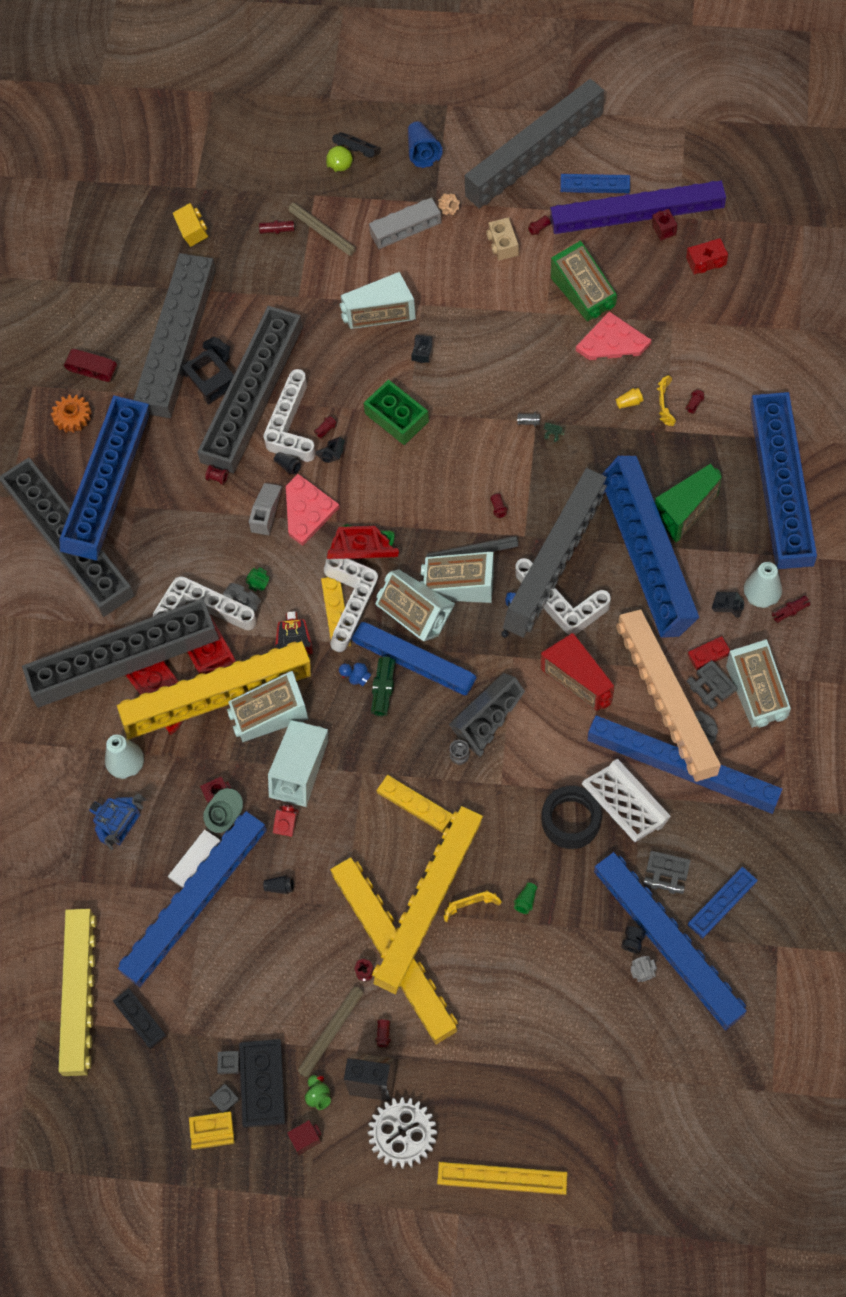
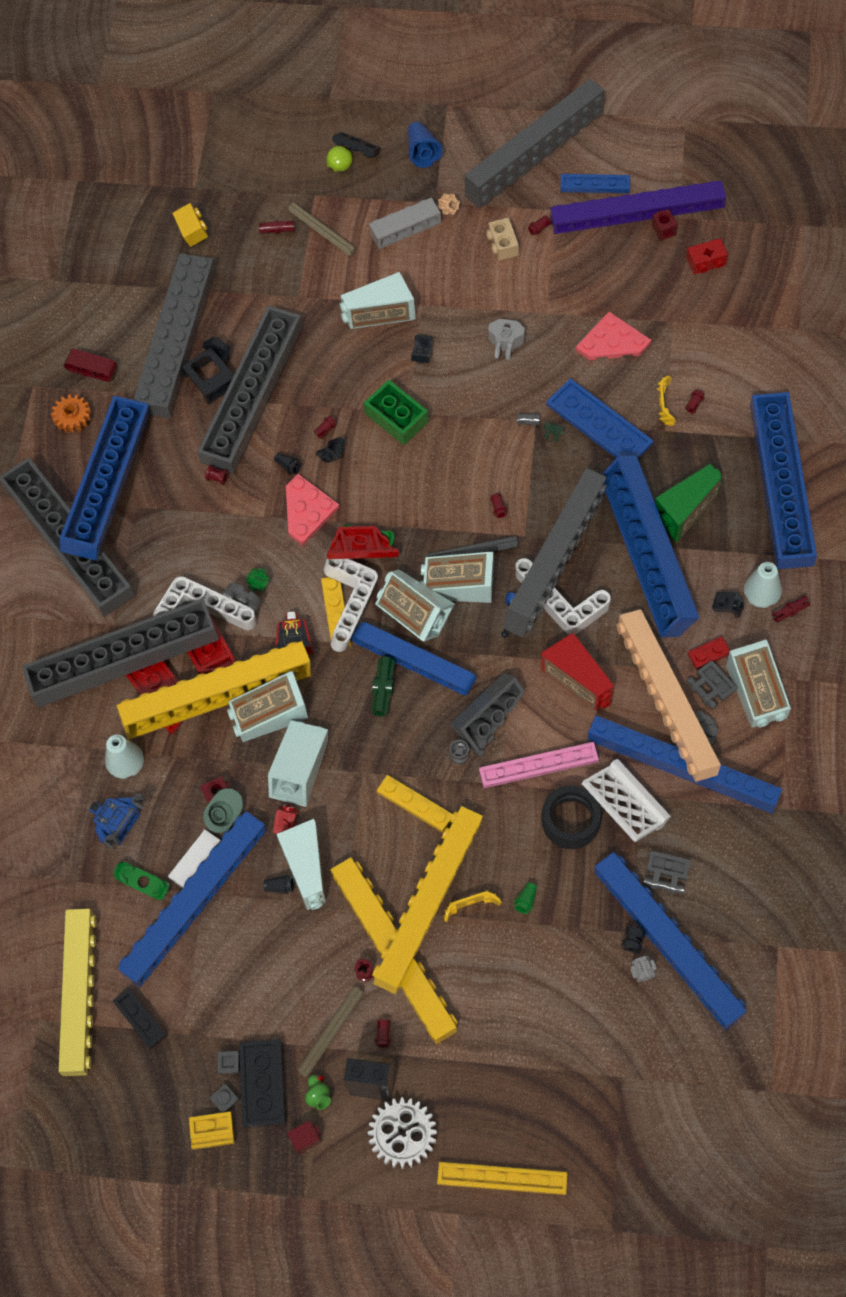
light grey slope [249,483,282,535] -> none
white beam [264,369,316,462] -> none
blue animal [339,663,372,687] -> none
slope [551,241,617,322] -> none
yellow cone [615,388,644,409] -> none
blue plate [687,867,758,939] -> none
none -> green piece [114,862,169,901]
none -> light aqua slope [276,819,326,910]
none -> bright pink plate [479,742,599,788]
none -> light grey hinge [488,319,525,360]
none -> blue plate [546,378,654,459]

